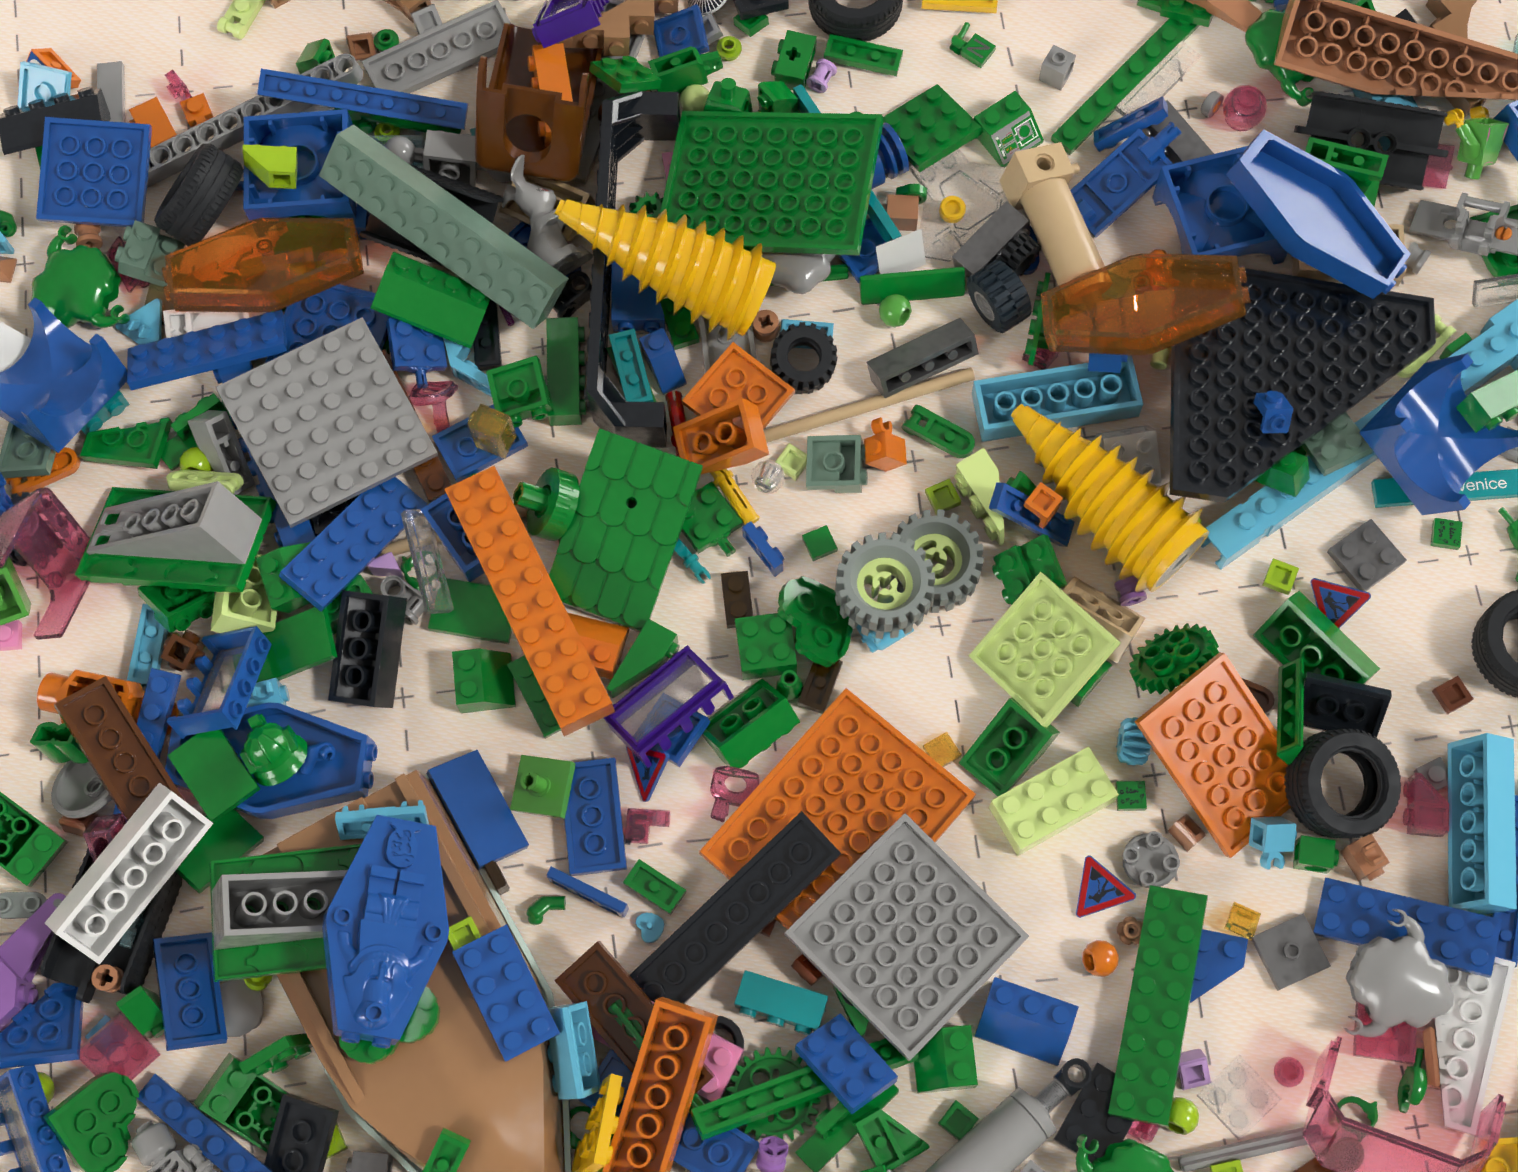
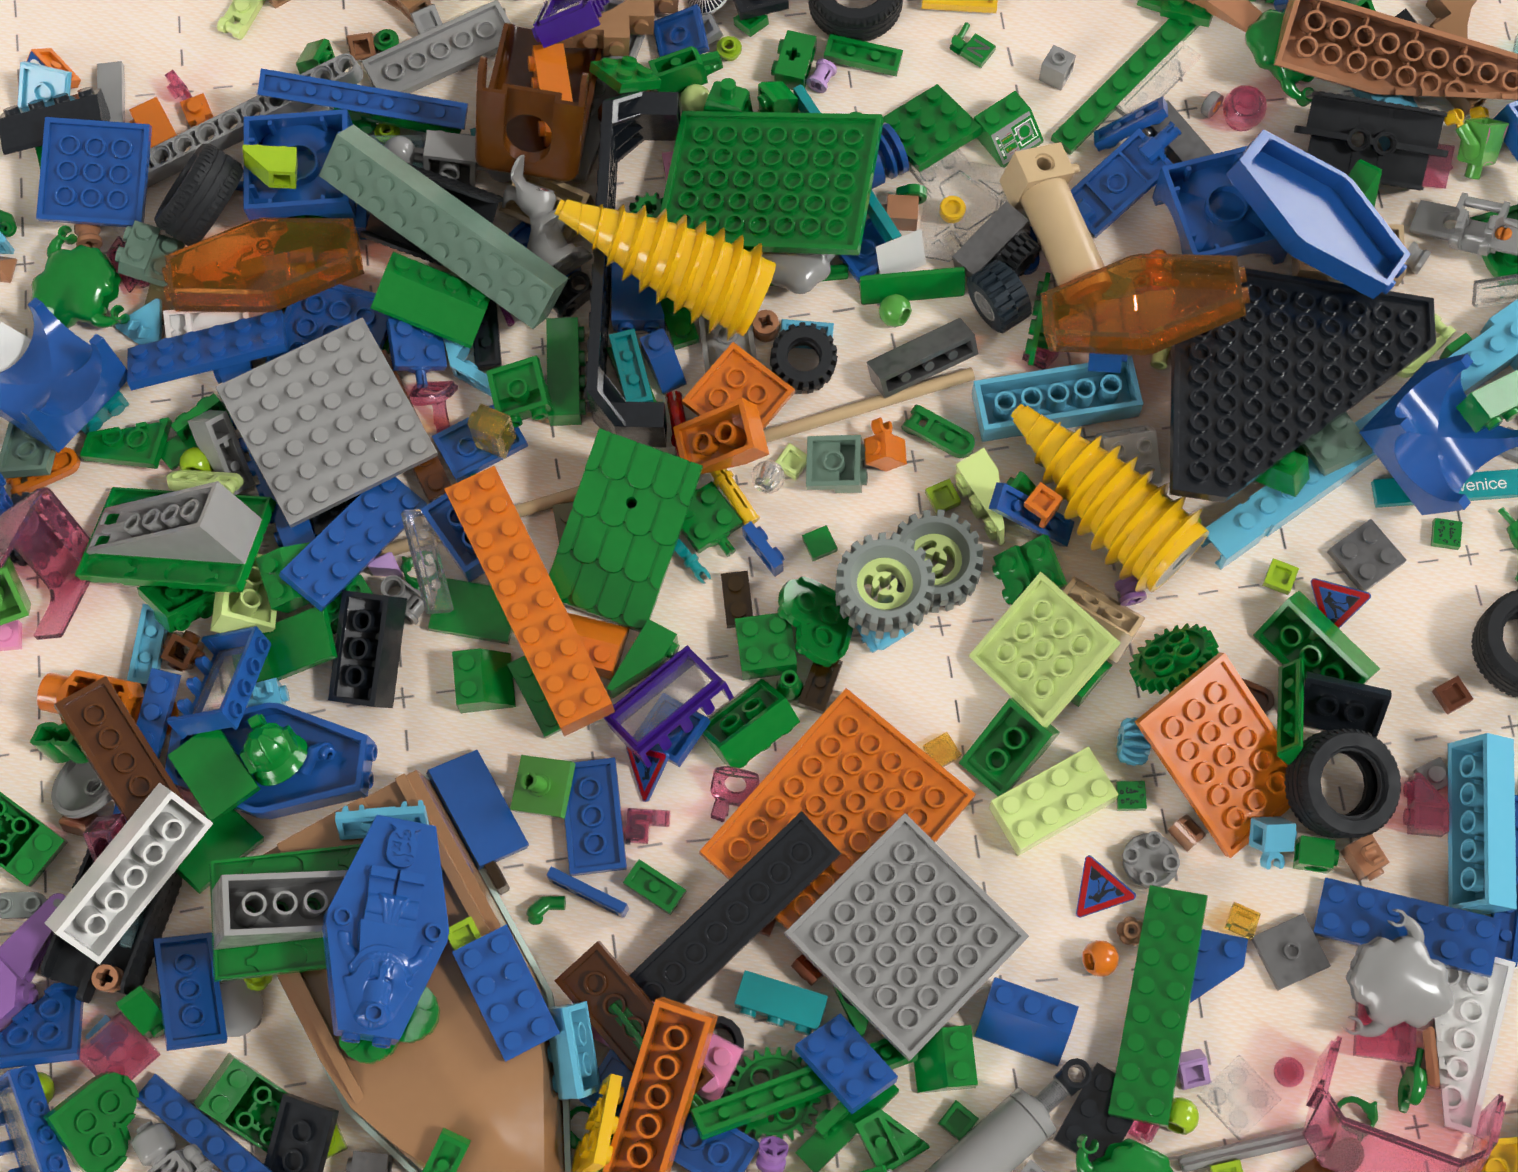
green plate [239,1033,313,1076] -> none
green piece [513,467,579,541] -> none
medium azure piece [636,913,665,944] -> none
blue bracket [1254,391,1293,433] -> none
green slope [1305,137,1389,181] -> none

